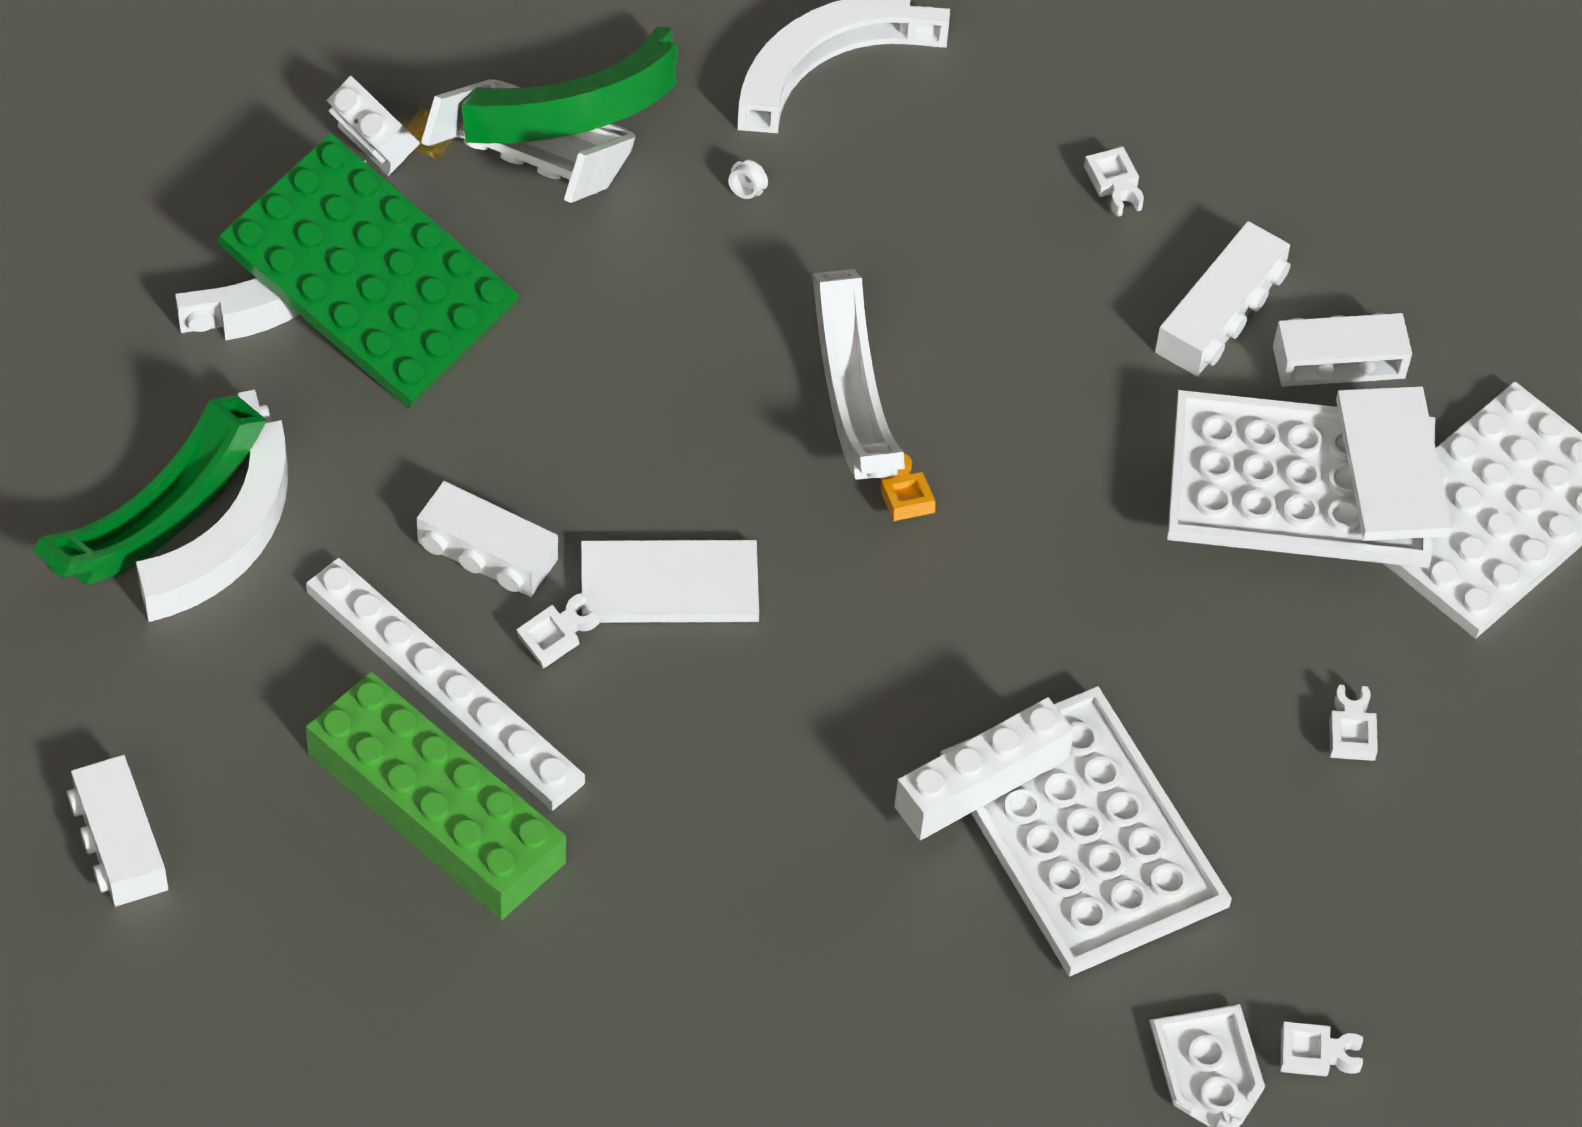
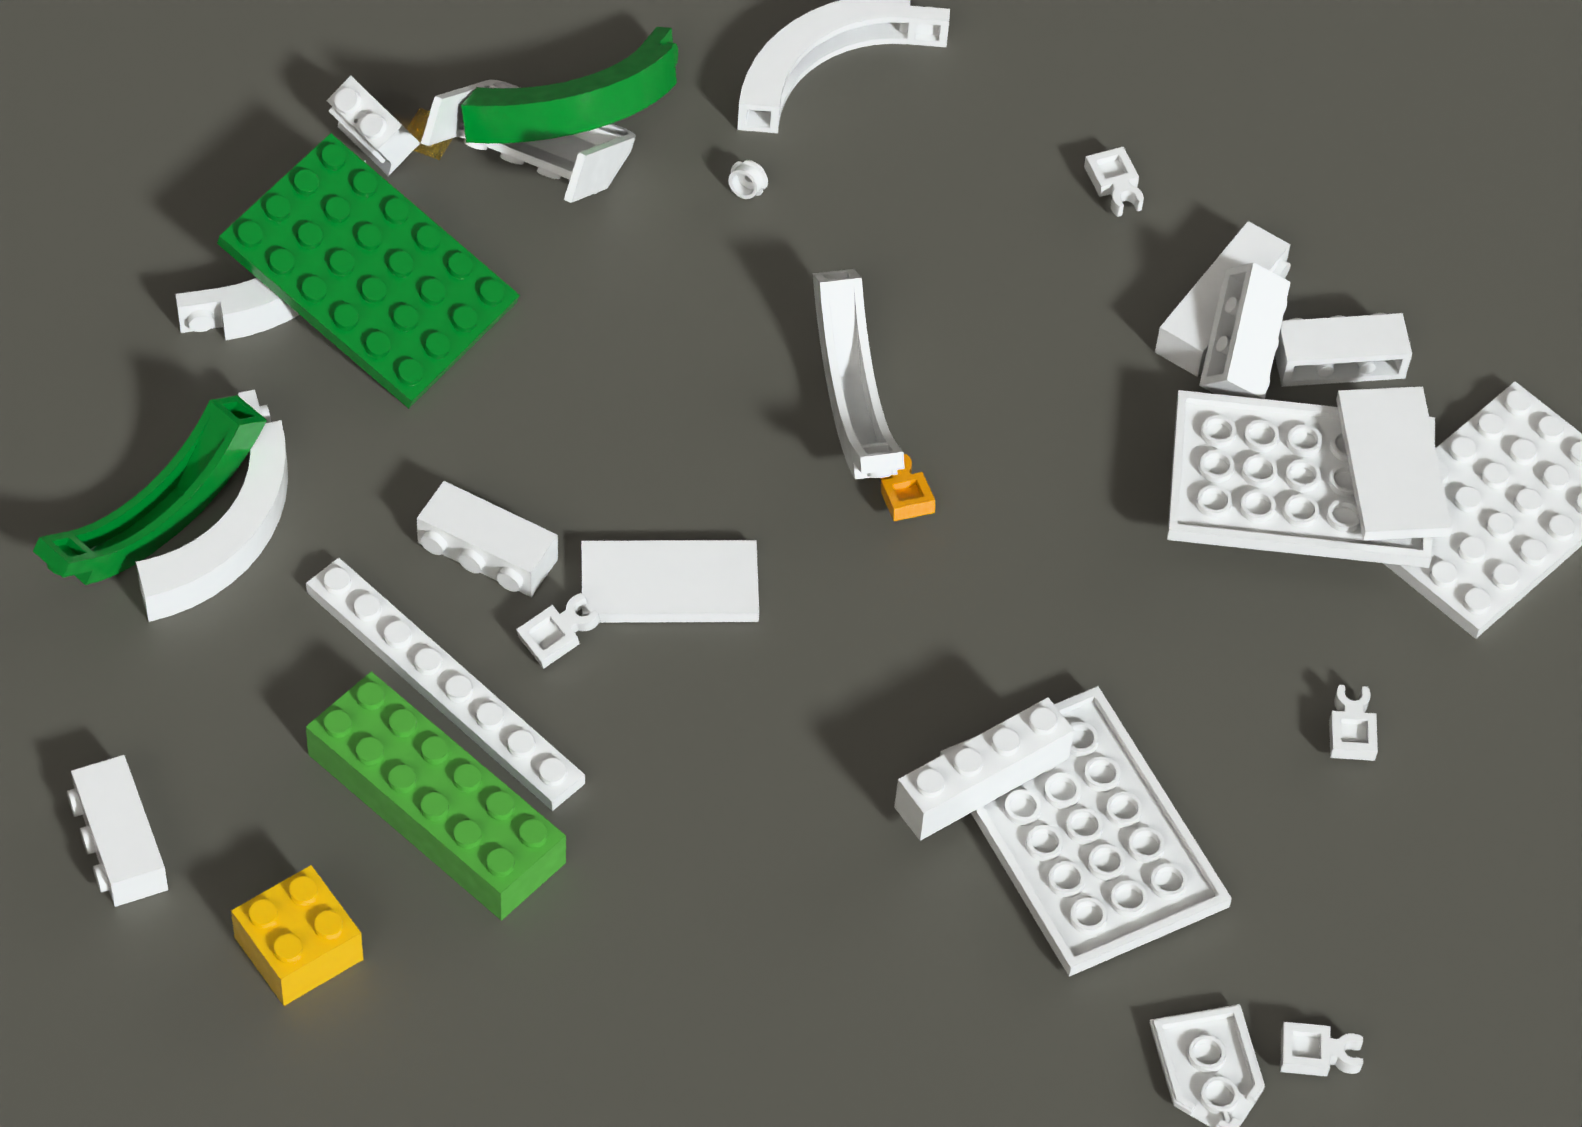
none -> yellow brick [231,865,363,1006]
none -> white brick [1199,263,1291,399]

